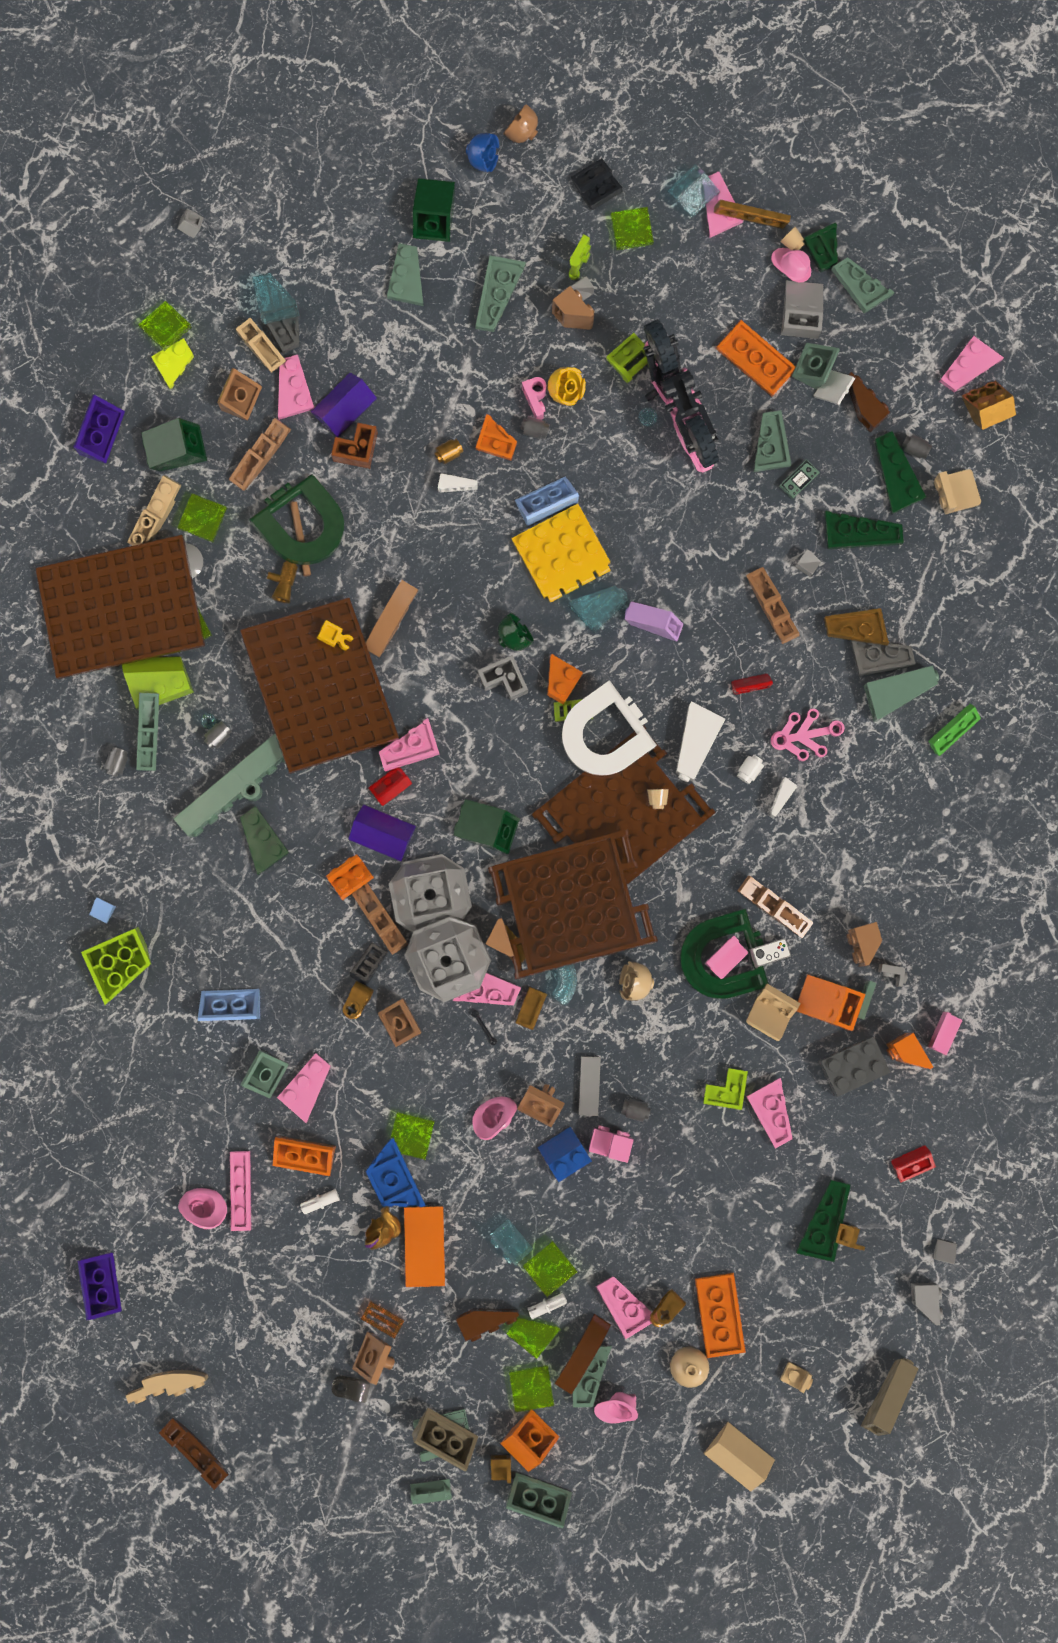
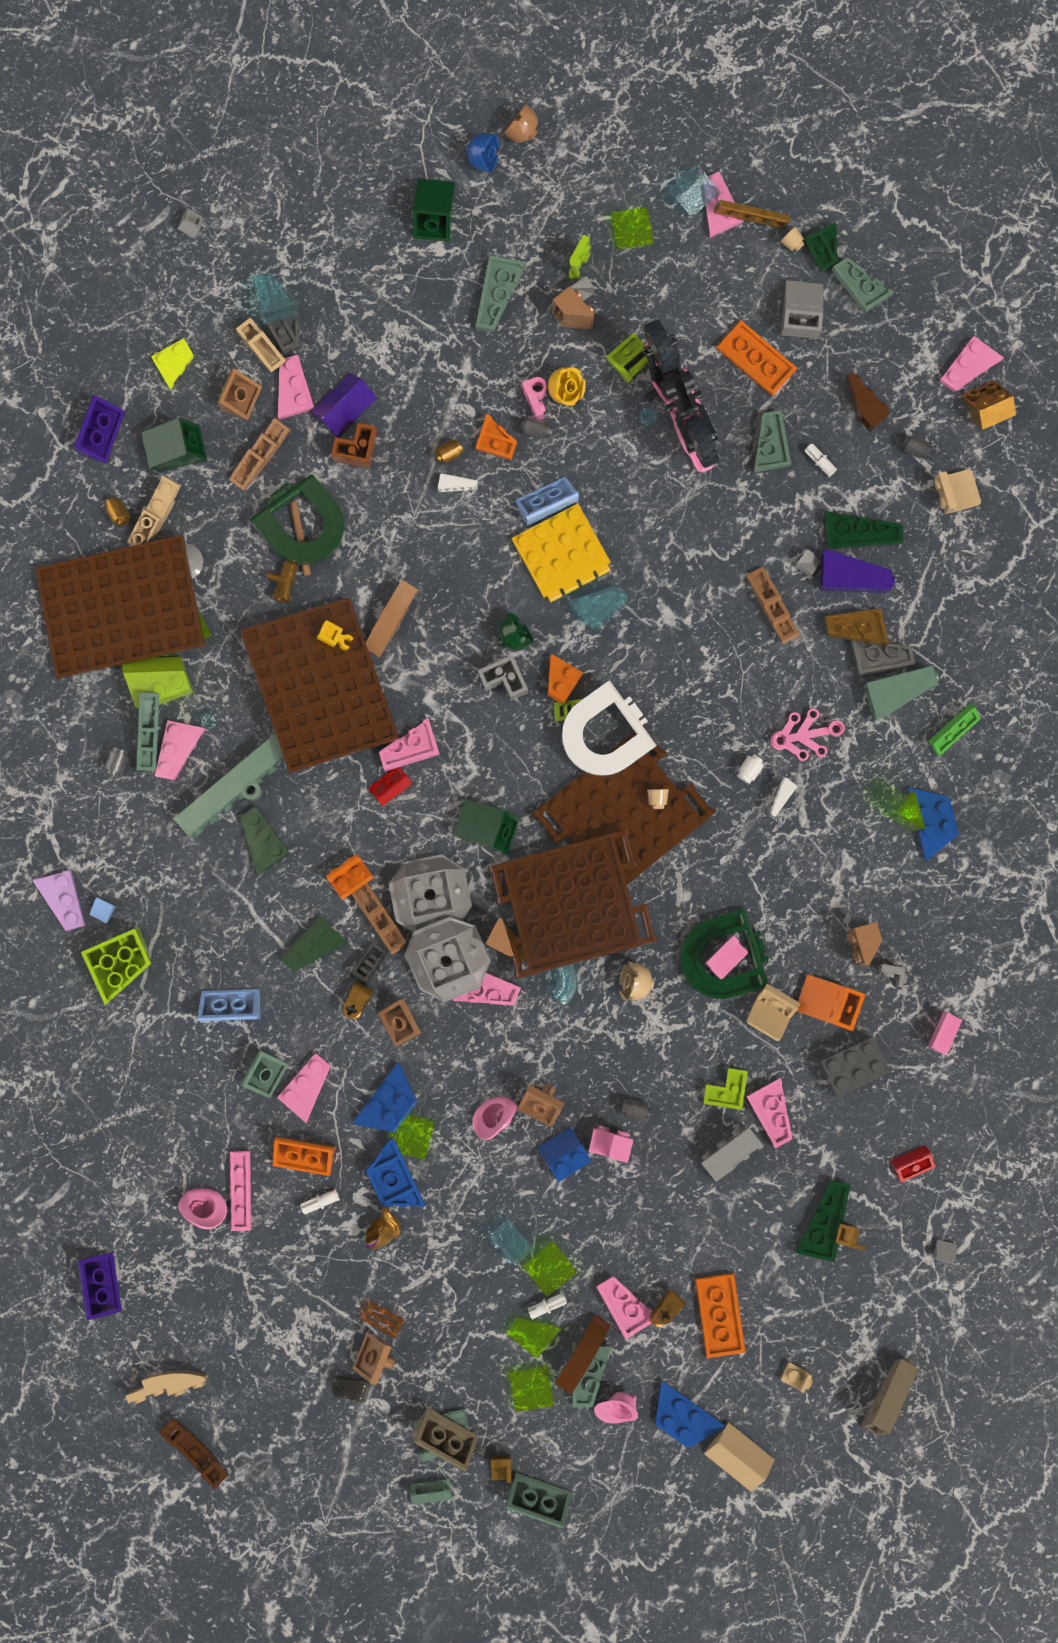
clear neon green plate [138,301,192,351] -> none
clear neon green plate [177,493,228,543] -> none
flat silver brick [204,721,232,749] -> none
dark purple slope [348,804,416,862] -> none
sand green wing [387,243,424,306] -> none
orange tile [404,1206,445,1287] -> none
reddish brown slope [456,1308,519,1342] -> none
black hinge [471,1010,497,1045] -> none
orange slope [500,1409,559,1472] -> none
pearl gold tile [515,987,547,1030] -> none
black slope [571,158,623,210] -> none
light grey tile [579,1056,601,1116] -> none
lavender slope [625,602,683,641] -> none
tan cylinder [670,1346,709,1388] -> none
white slope [676,701,725,782] -> none
red slope [731,674,773,695] -> none
medium nougat slope [737,876,813,938] -> none
tile [749,938,791,968] -> none
bright pink piece [771,248,811,283] -> none
tile [779,459,820,500] -> none
sand green slope [792,343,840,389] -> none
white piece [814,370,855,405] -> none
sand green tile [857,981,876,1020] -> none
dark green wing [874,431,926,515] -> none
orange slope [886,1033,933,1069] -> none
light grey slope [911,1283,943,1325] -> none
none -> lavender wing [33,870,86,931]
none -> pearl gold brick [105,497,131,527]
none -> bright pink wing [155,721,206,781]
none -> dark green wing [280,917,348,972]
none -> blue wing [353,1063,418,1133]
none -> blue wing [655,1380,725,1448]
none -> light grey wedge [700,1126,764,1182]
none -> white axle [804,444,838,477]
none -> dark purple slope [820,549,895,593]
none -> clear neon green slope [891,791,925,833]
none -> blue wing [907,788,959,860]

